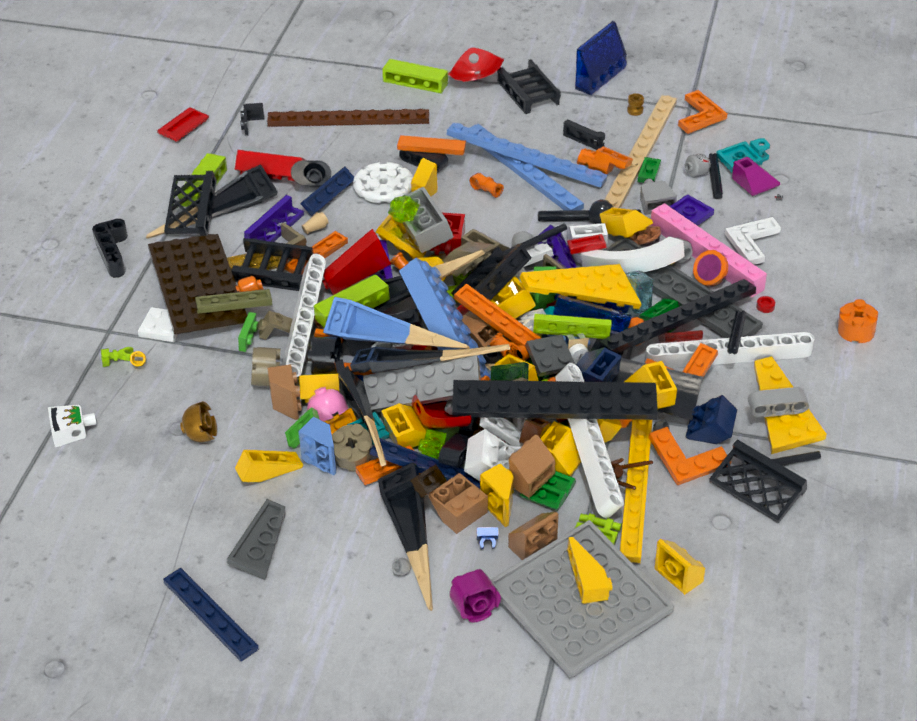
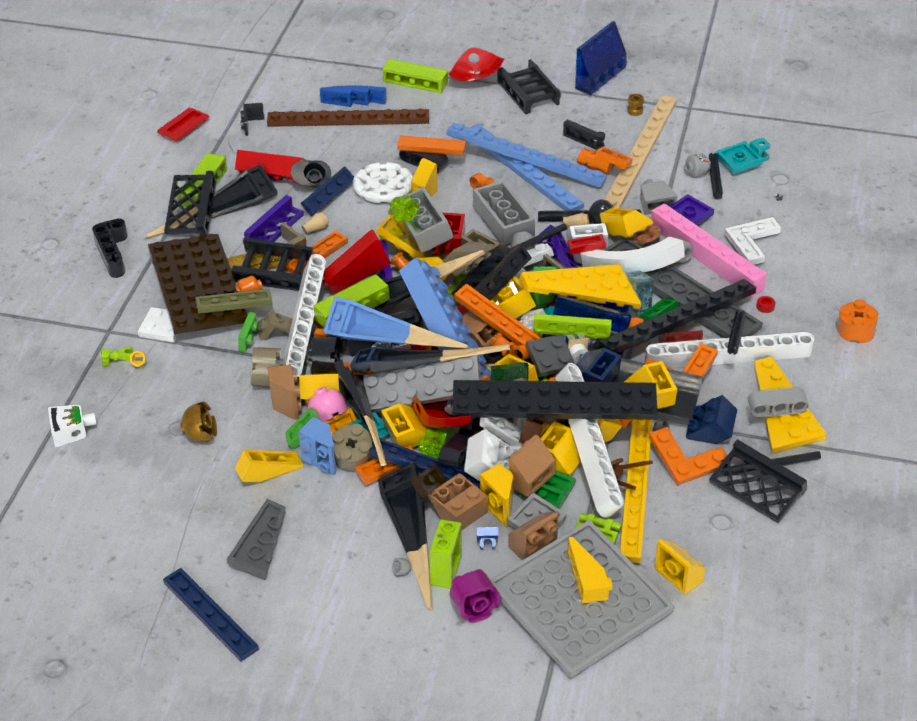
green plate [637,157,661,183] -> none
orange plate [678,90,728,134] -> none
tile [693,250,729,286] -> none
magenta slope [732,157,780,196] -> none
none -> blue slope [319,85,387,107]
none -> lime window [429,519,462,589]
none -> light grey brick [473,180,535,245]
none -> light grey plate [507,493,567,529]
none -> tan cone [563,212,589,227]

